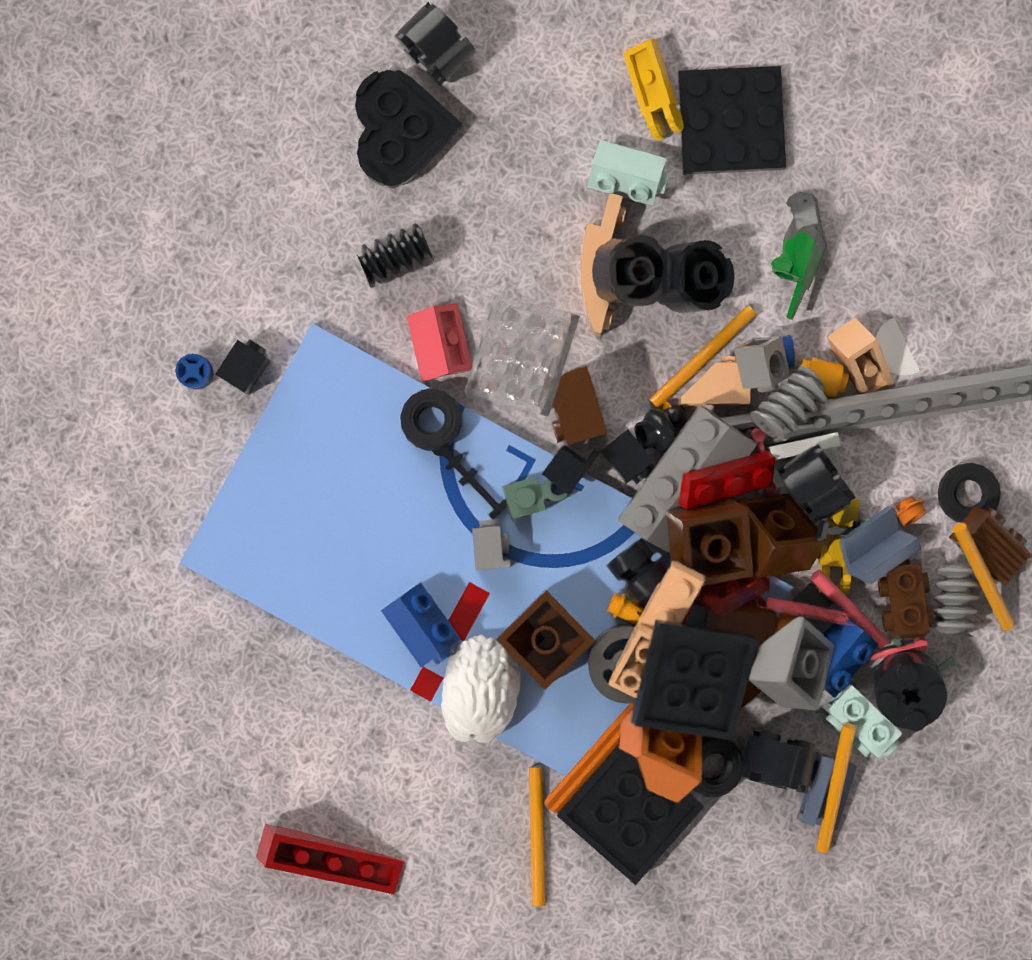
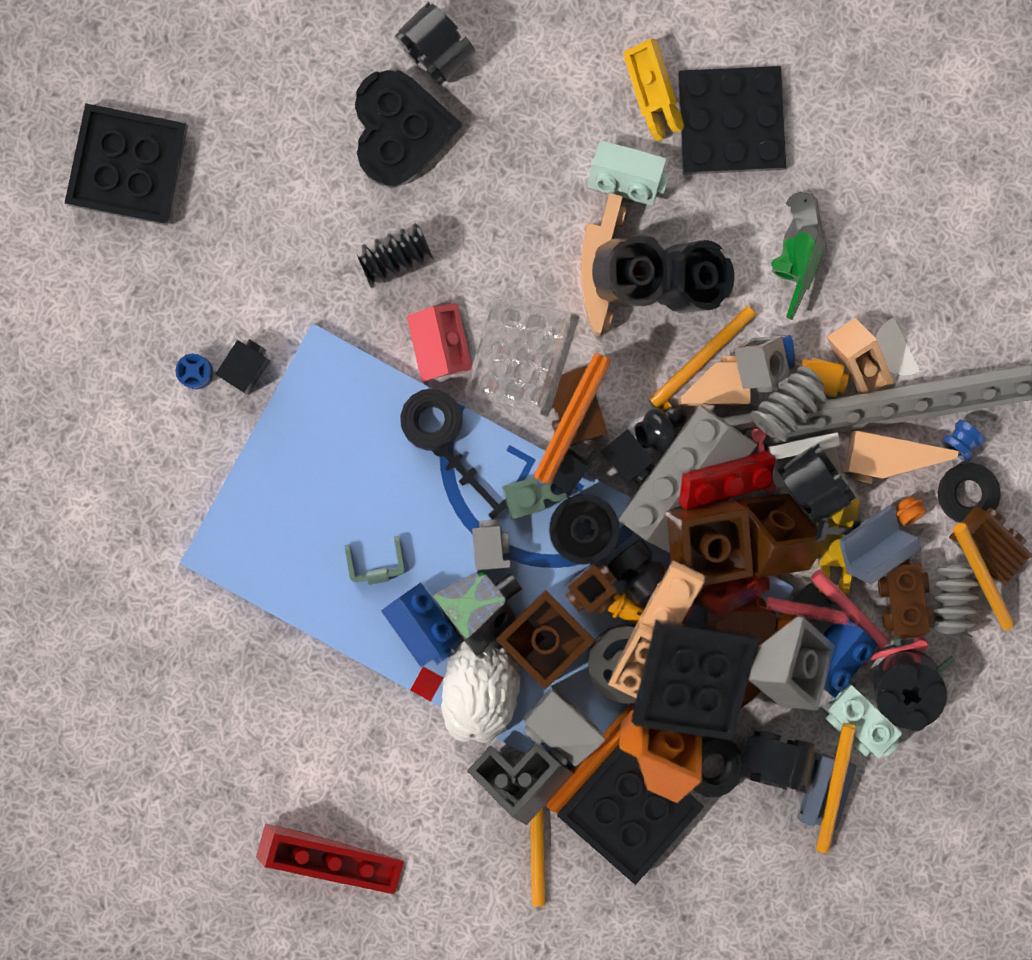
none -> black plate [64,103,188,226]
none -> sand green piece [345,536,405,585]
none -> black torso [432,571,522,656]
none -> dark grey brick [467,743,574,825]
none -> light grey slope [524,686,606,767]
none -> orange axle [534,353,611,484]
none -> black brick [549,494,620,565]
none -> reddish brown brick [565,564,617,614]
none -> light nougat slope [843,431,959,484]
none -> blue wheel [941,419,986,462]

